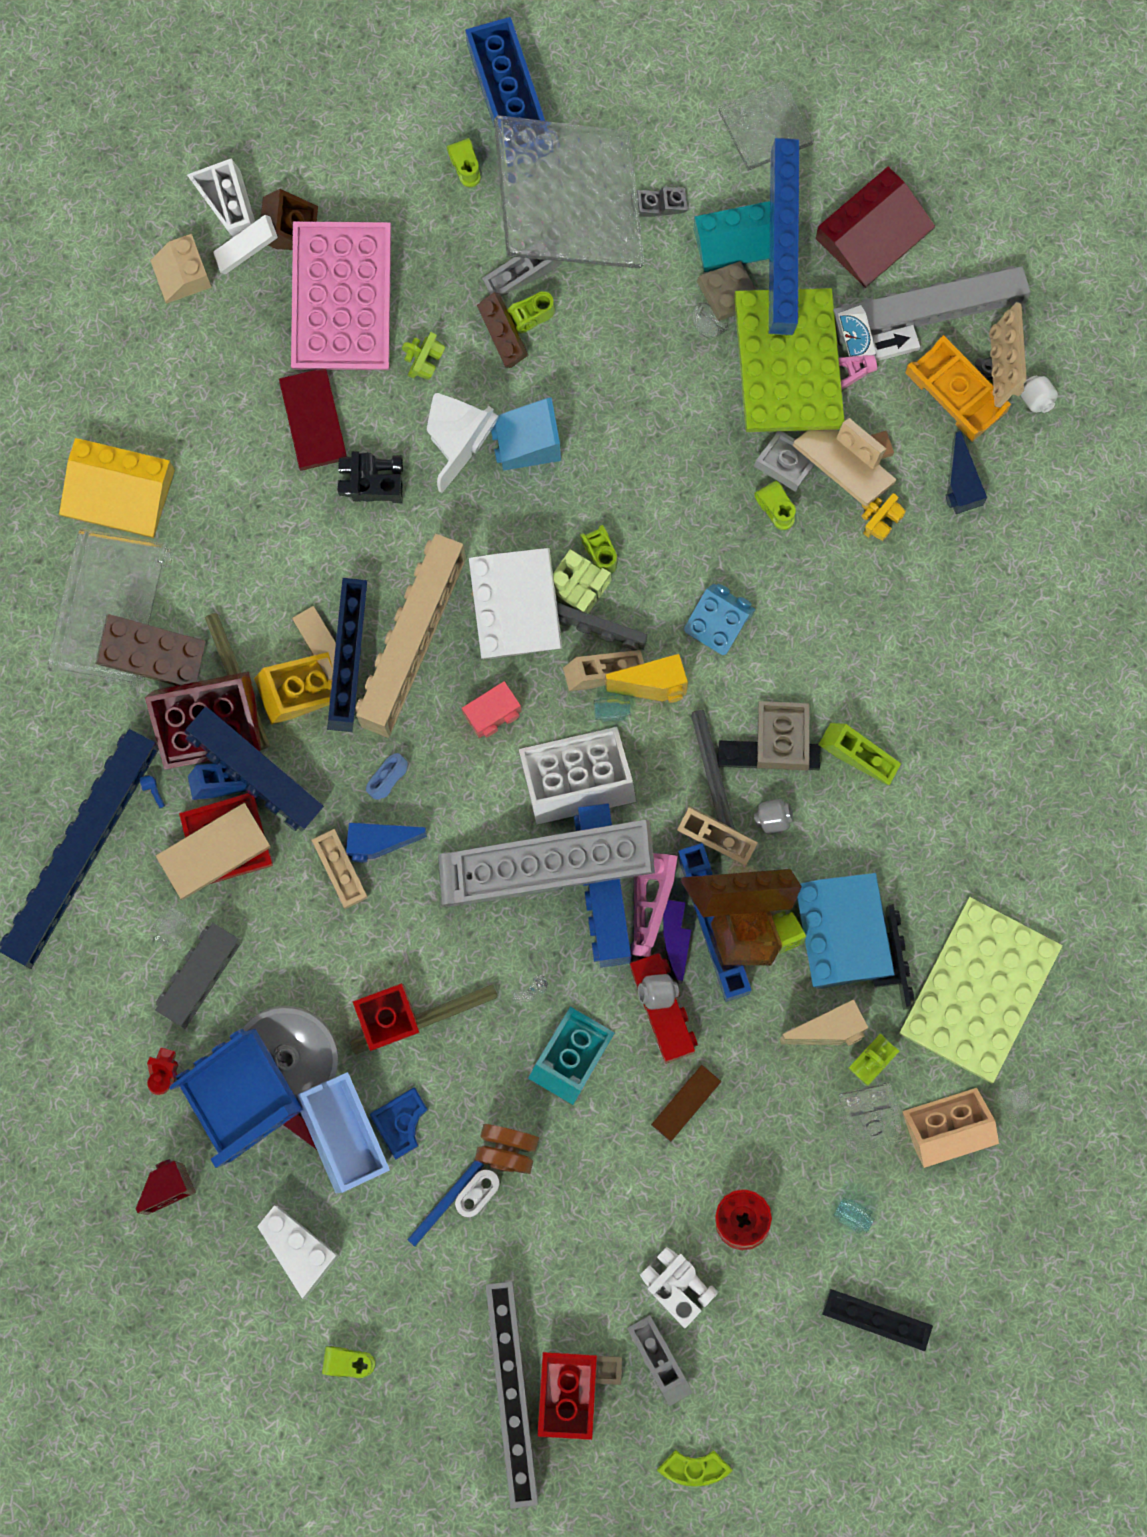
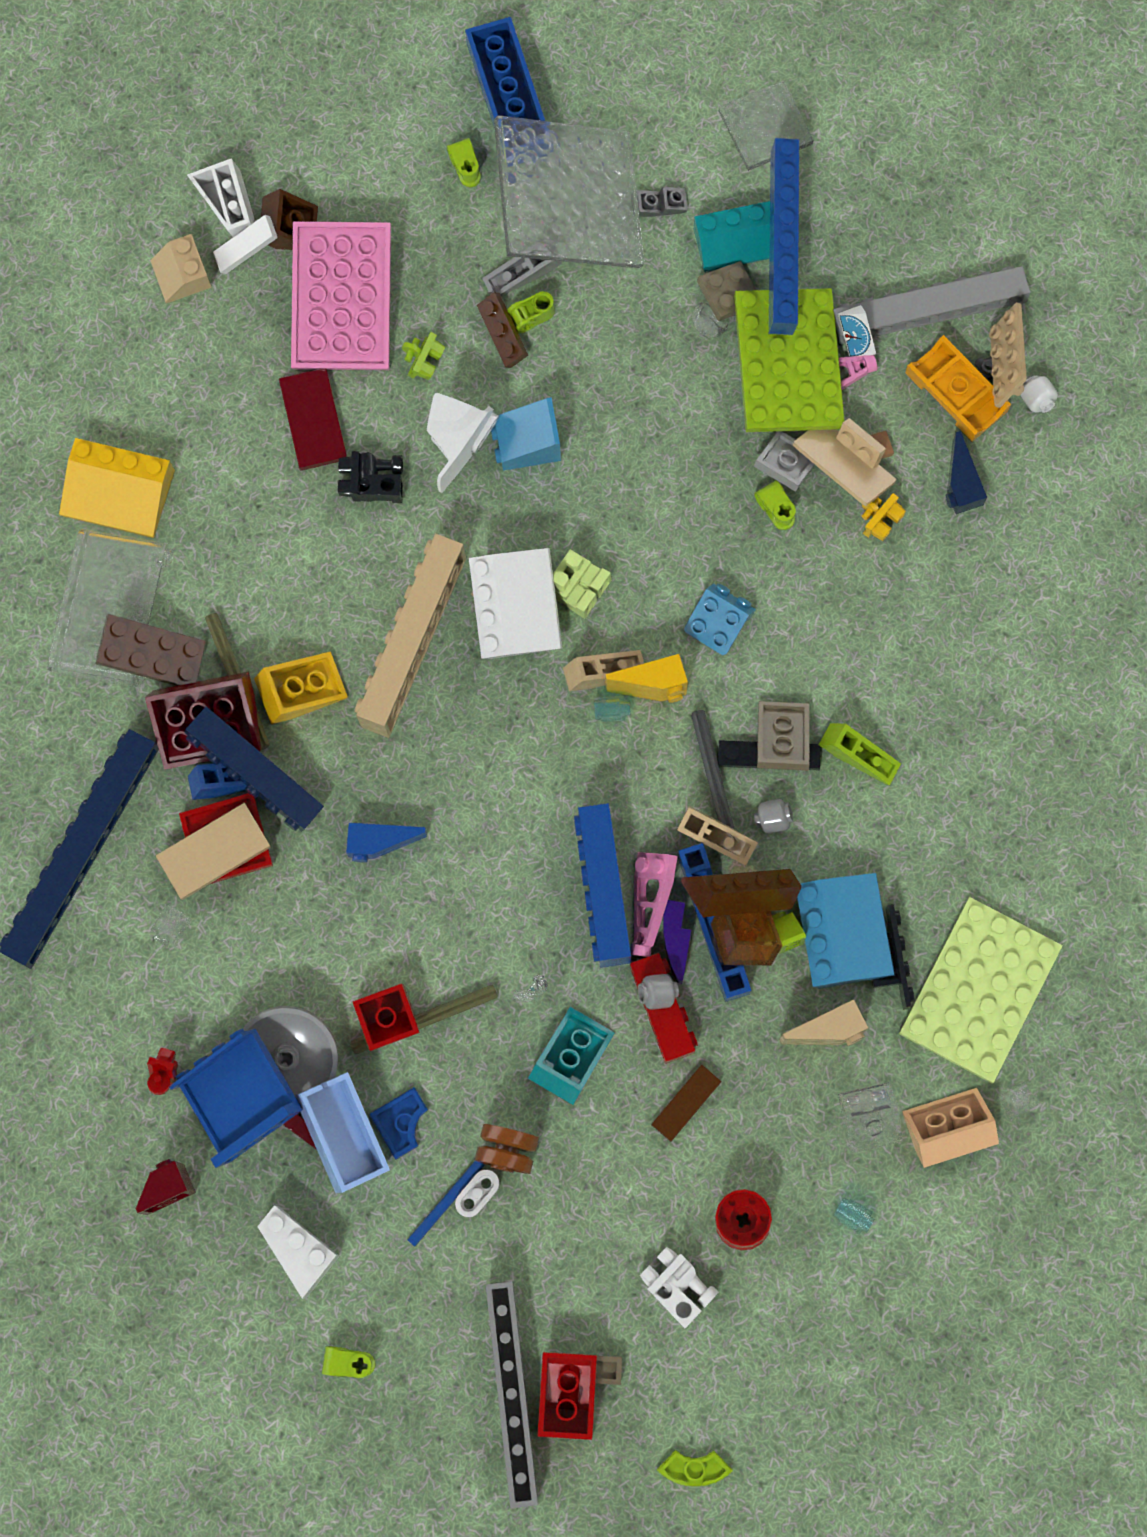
blue hand [140,775,165,809] -> none
dark grey brick [155,923,242,1029] -> none
tan tile [292,606,336,680] -> none
tan plate [312,829,368,909] -> none
dark blue brick [327,578,368,732] -> none
medium blue plate [366,753,408,800] -> none
light grey hinge [438,820,655,907] -> none
coral brick [462,681,522,738] -> none
white slope [519,727,636,825] -> none
dark grey plate [557,603,647,650] -> none
lime piece [580,524,617,574] -> none
light grey slope [627,1315,693,1406] -> none
dark red slope [815,166,935,288] -> none
black plate [822,1289,933,1352] -> none
lime hips [848,1033,900,1086] -> none
white tile [872,325,920,361] -> none

